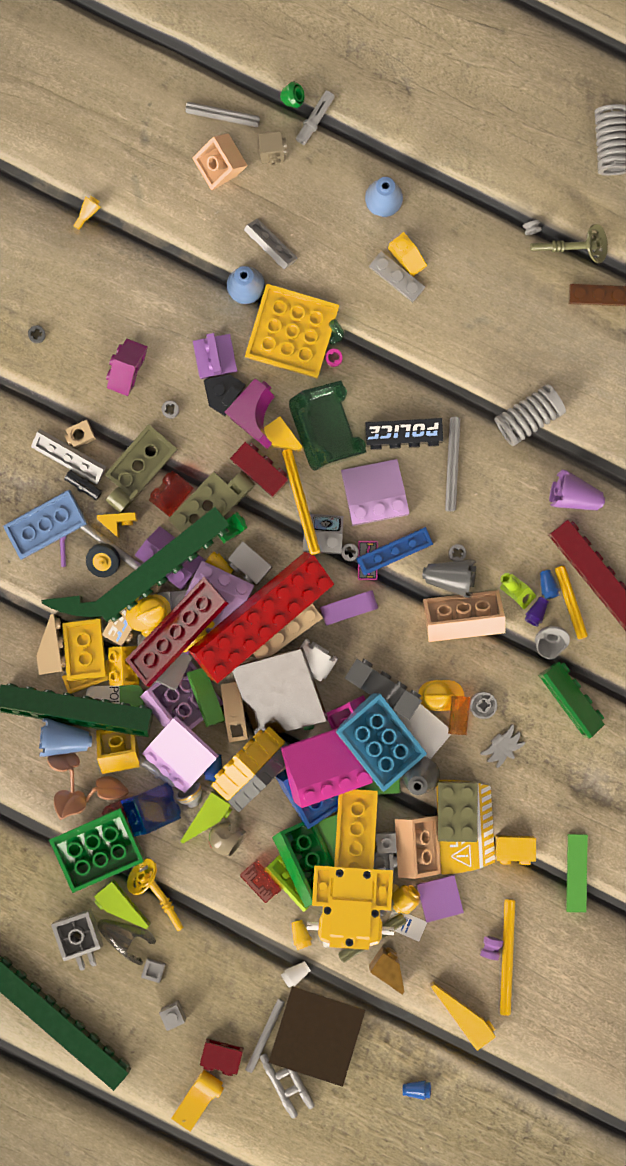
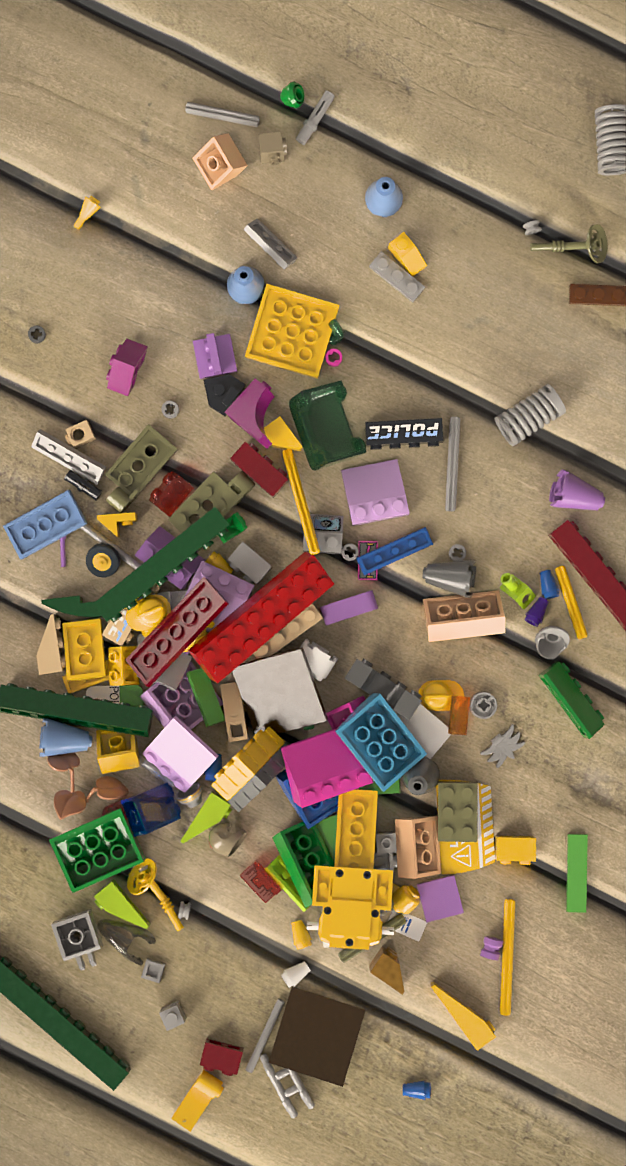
none -> light grey bush [179,901,191,920]

